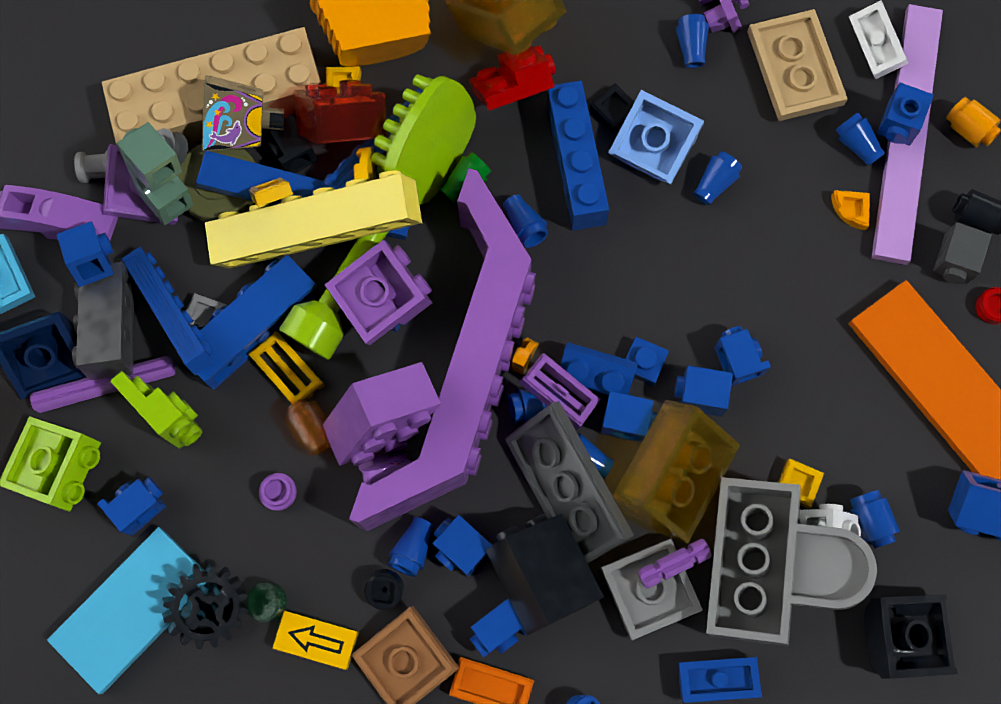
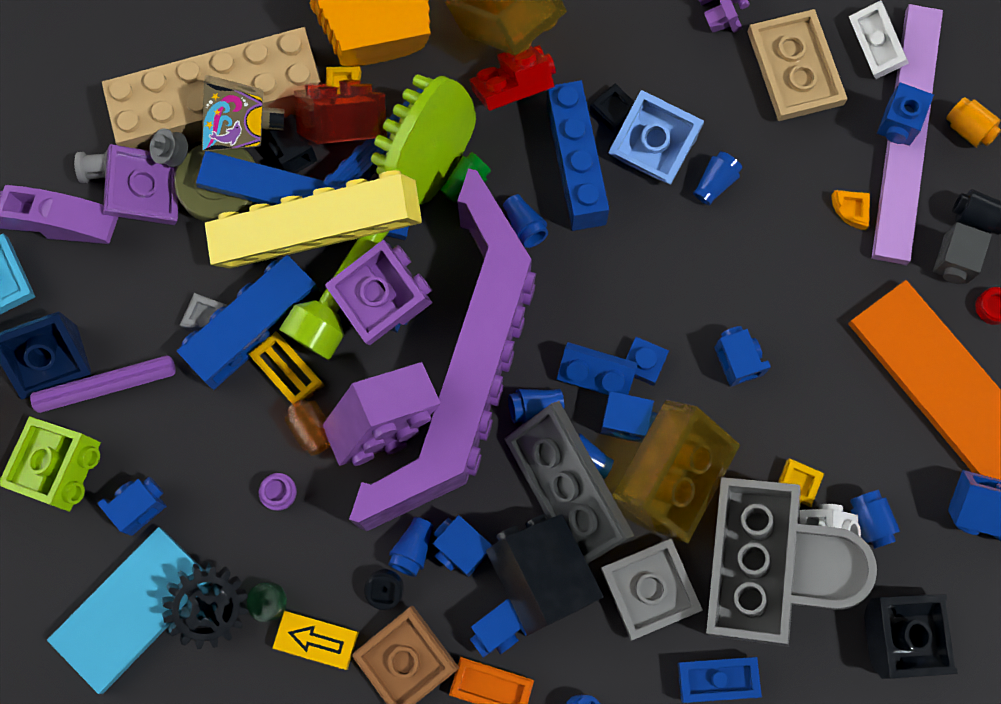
blue brick [56,221,114,287] -> none
flat silver brick [72,262,134,380] -> none
lime plate [110,371,202,449] -> none
sand green arch [117,122,194,226] -> none
blue piece [122,246,214,375] -> none
yellow tile [248,177,293,207] -> none
yellow tile [354,146,377,181] -> none
medium lavender piece [358,452,411,485] -> none
light orange tile [511,338,539,375] -> none
medium lavender tile [519,353,601,430] -> none
medium lavender axle [638,539,712,588] -> none
blue brick [674,365,733,417] -> none
blue cone [675,14,709,68] -> none
blue cone [835,113,885,166] -> none

